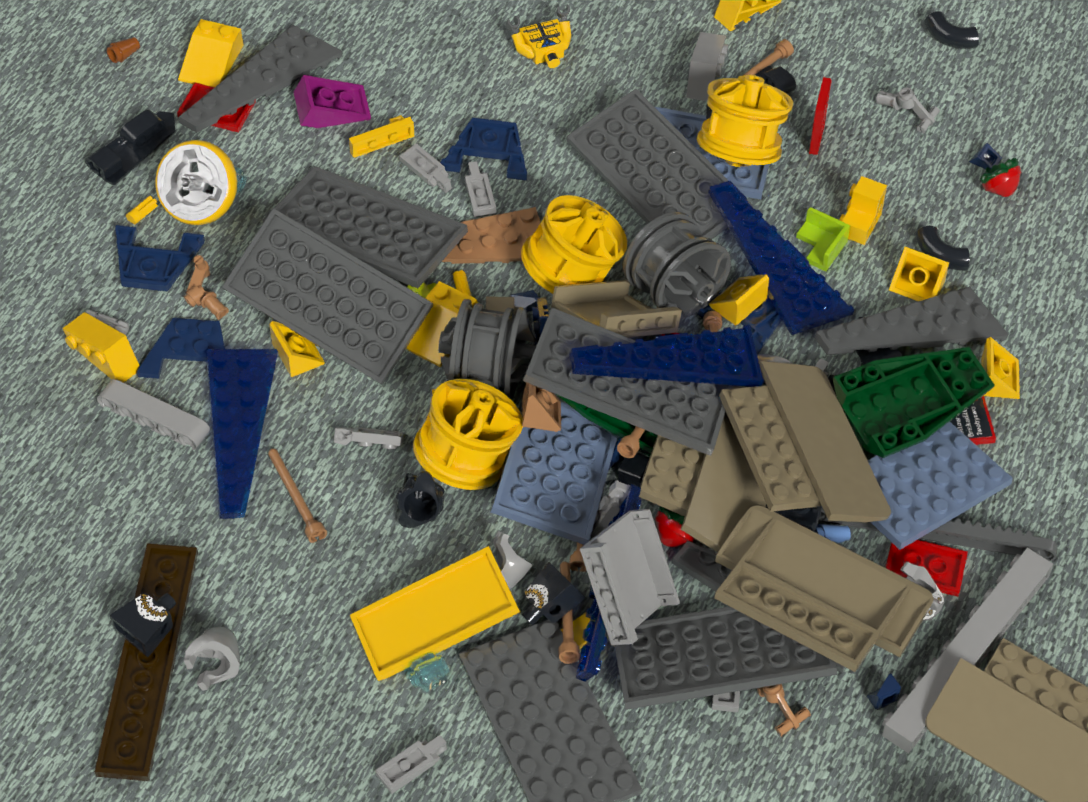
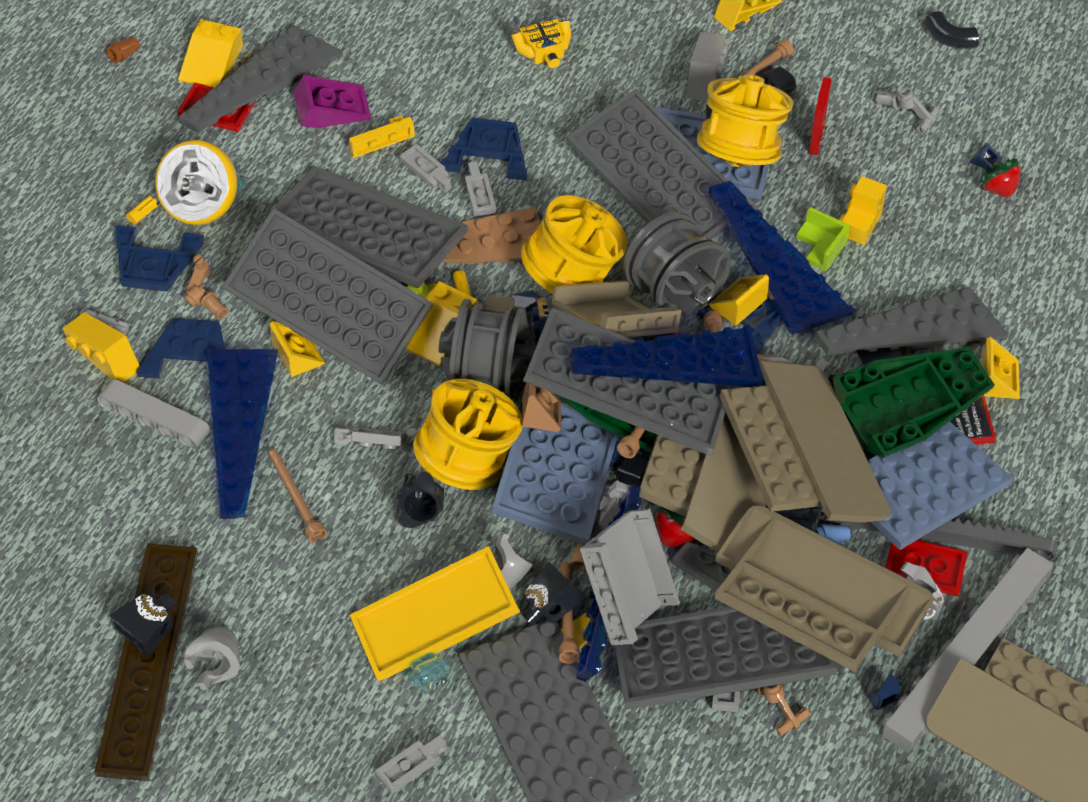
black panel [85,109,176,185] -> none
yellow slope [889,246,949,301] -> none
black cylinder [916,226,970,271] -> none

